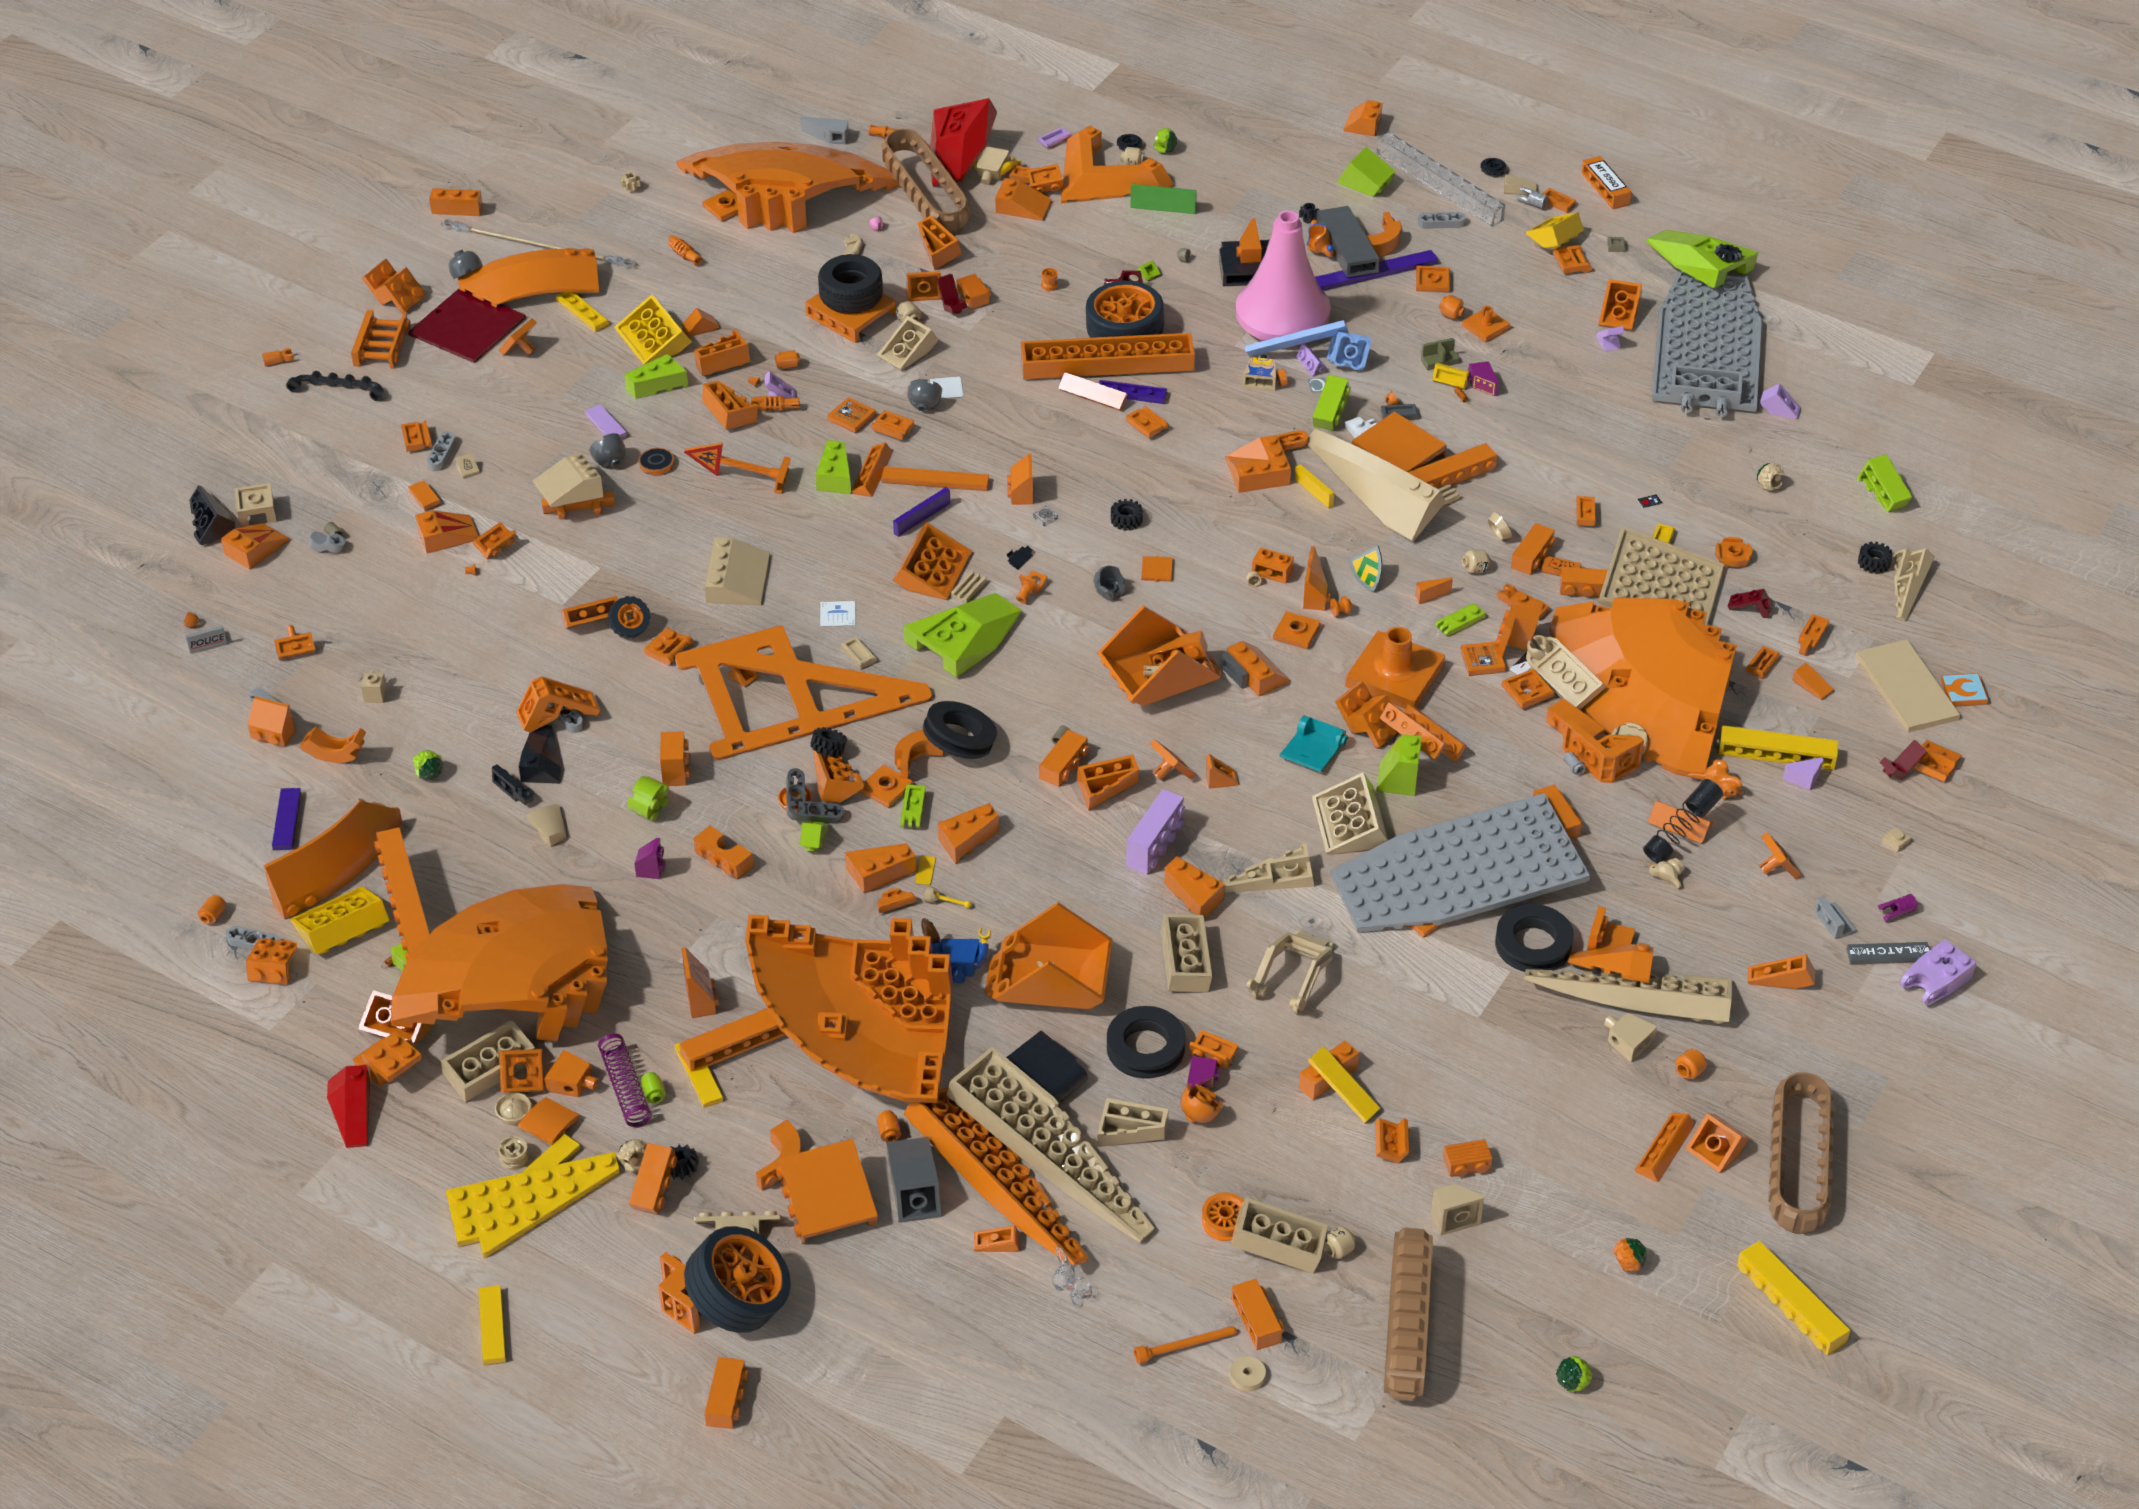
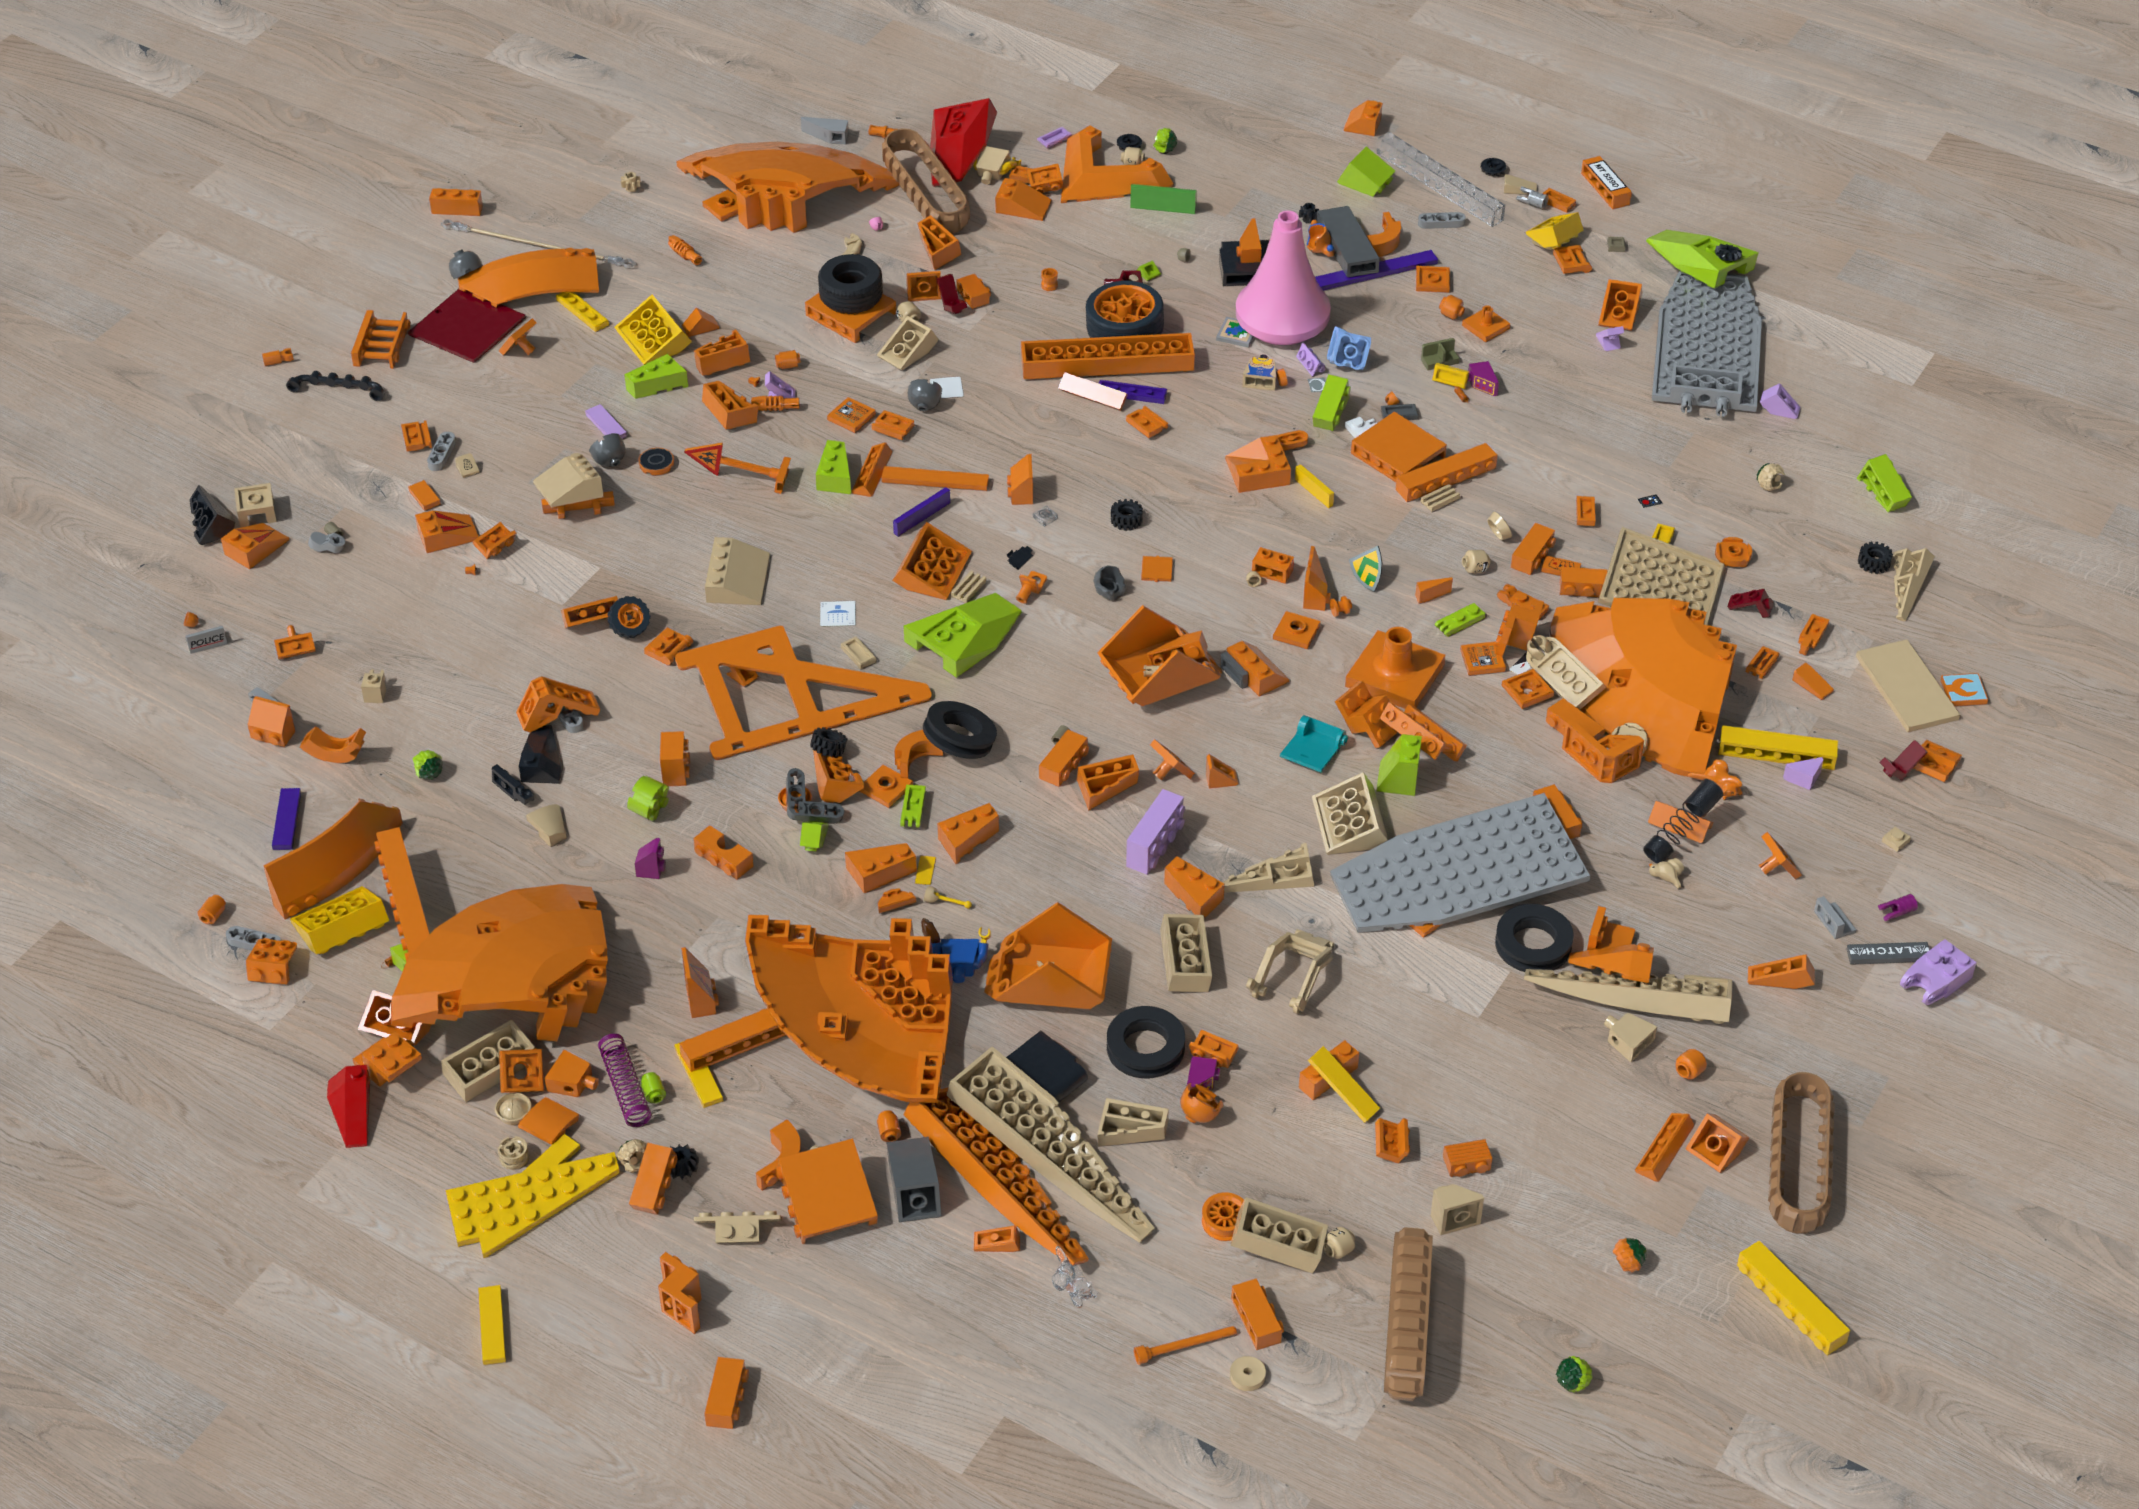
orange bracket [361,259,427,314] -> none
wheel [684,1226,791,1333] -> none
light blue tile [1245,320,1348,357] -> none
tan wedge [1307,429,1446,542] -> none
light grey pin [1564,752,1586,775] -> none
none -> tile [1216,317,1254,348]

